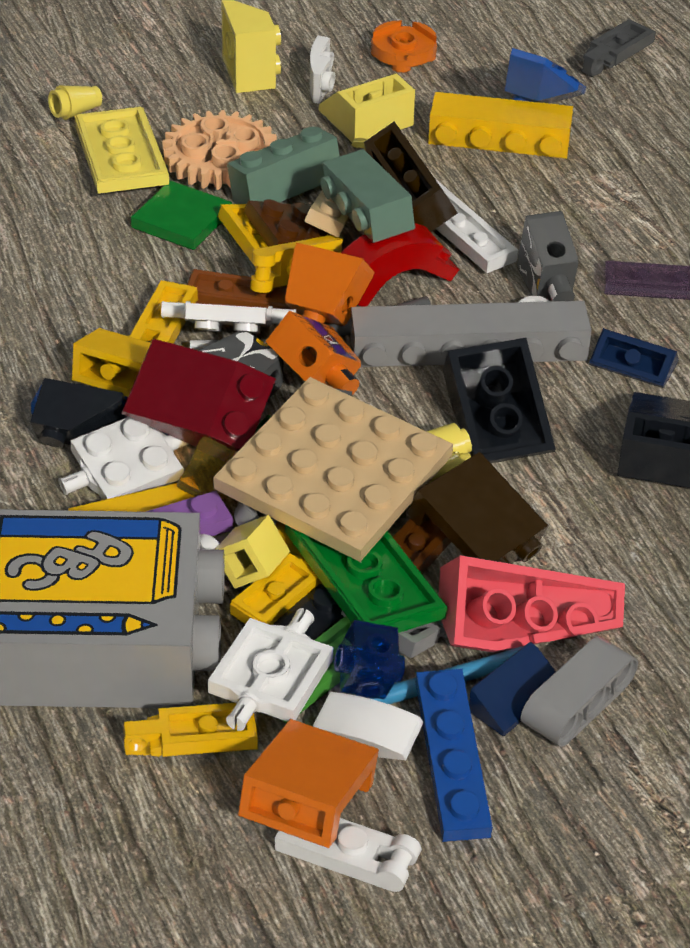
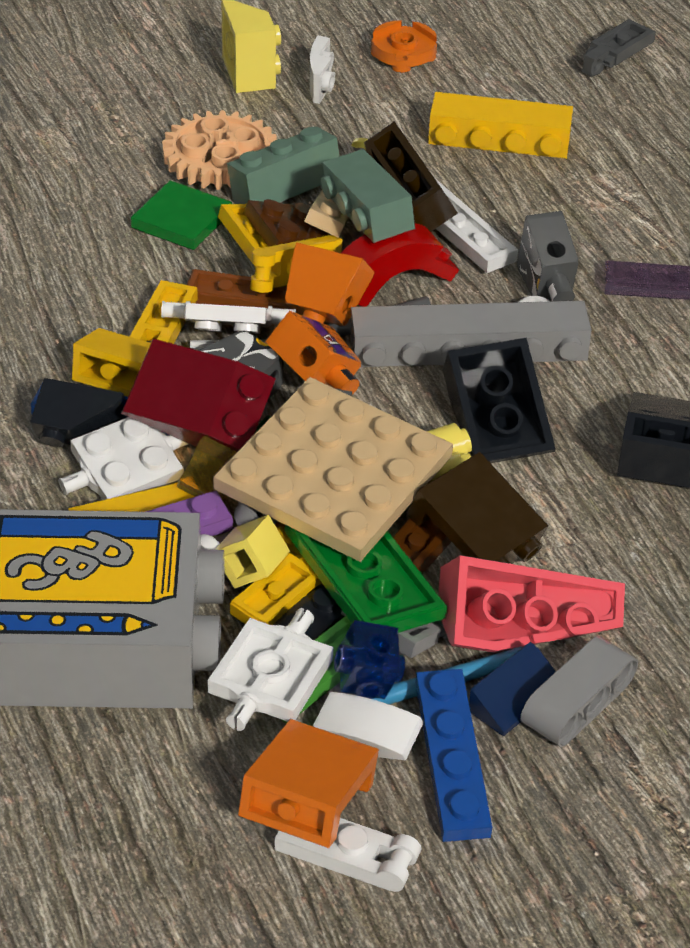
light yellow cone [48,85,102,120] -> none
light yellow tile [74,107,169,194] -> none
yellow hinge [123,703,258,757] -> none
light yellow slope [319,73,415,142] -> none
blue wedge [505,48,586,103] -> none
dark blue slope [589,328,678,388] -> none

